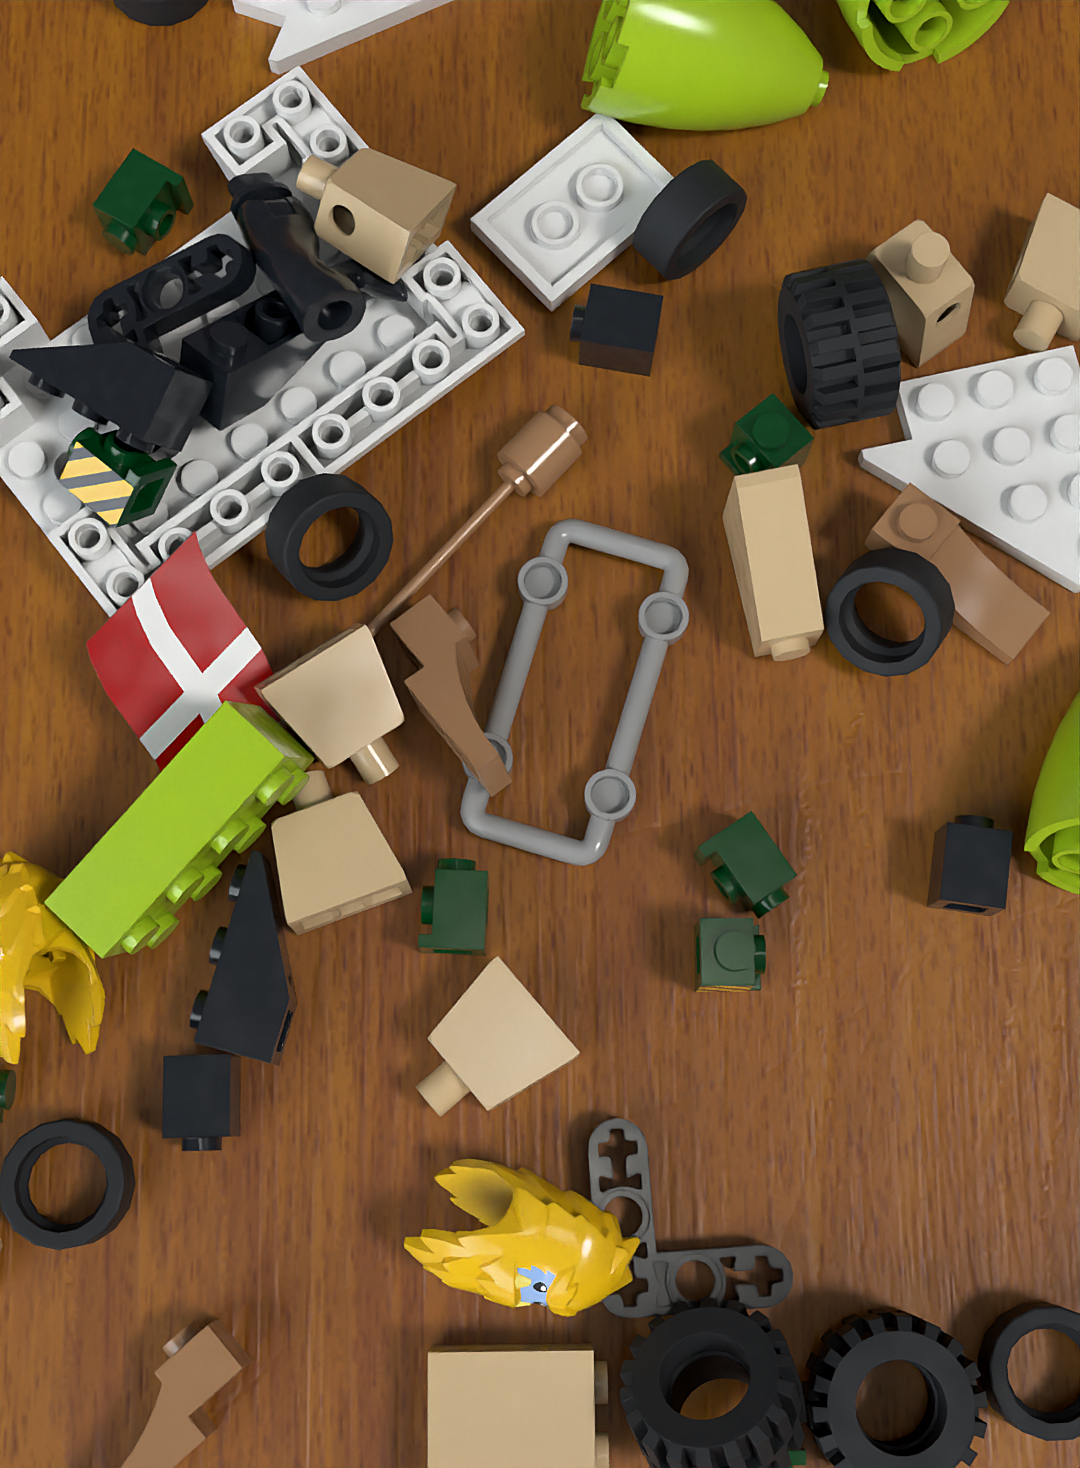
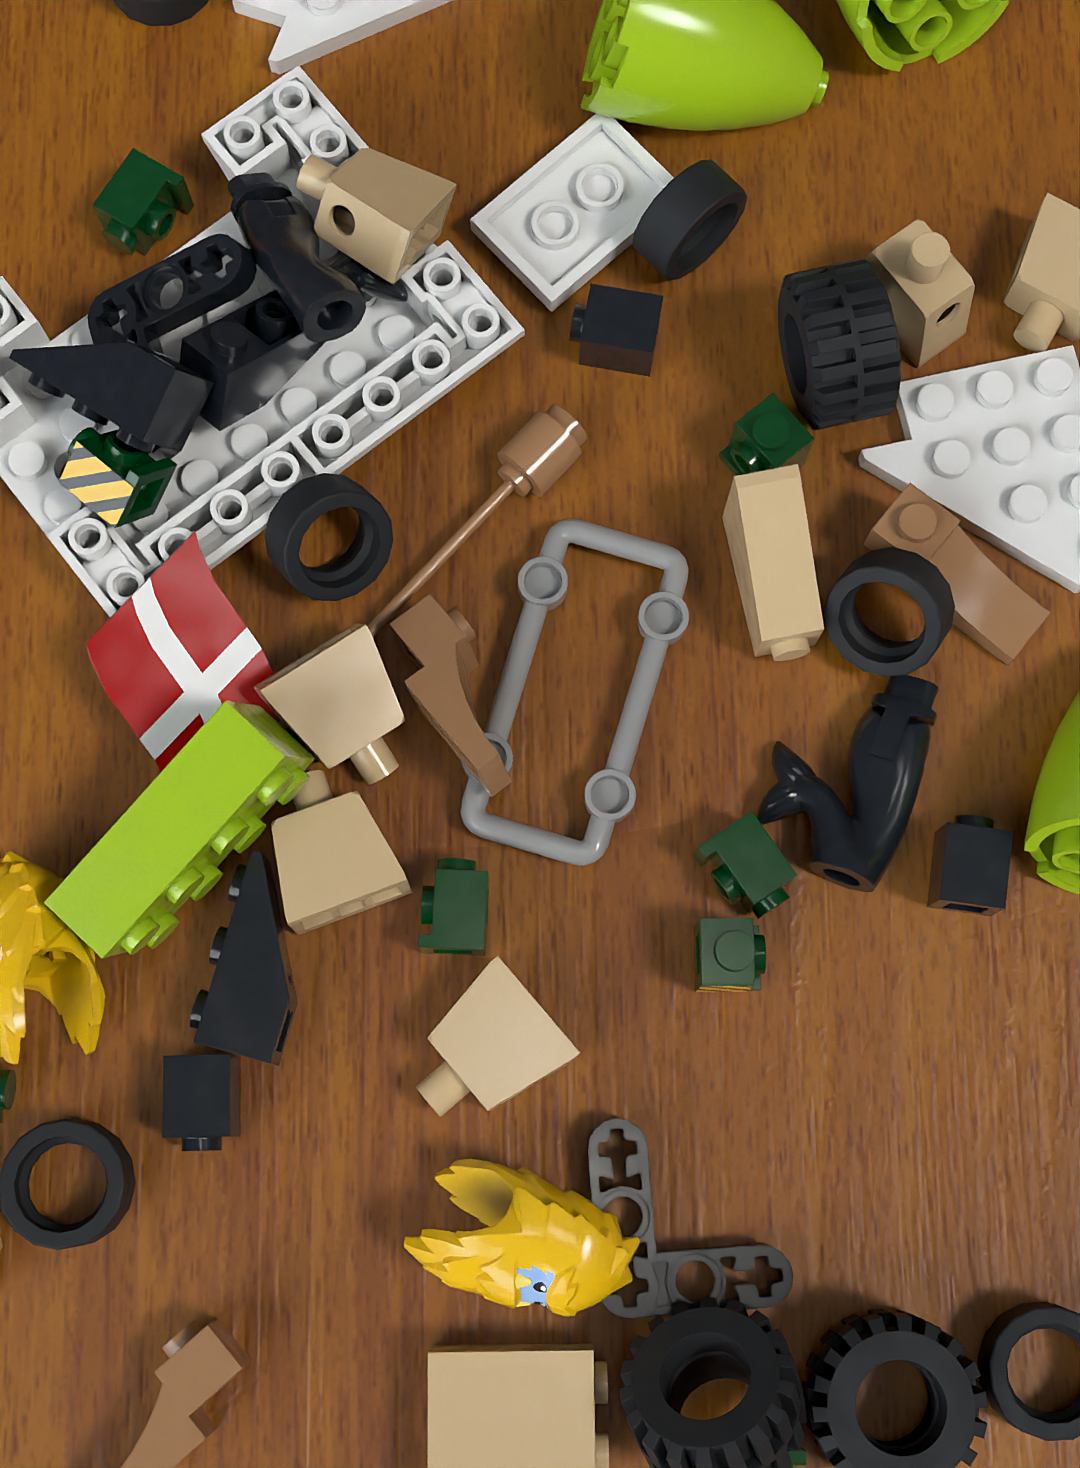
none -> black piece [757,675,939,892]

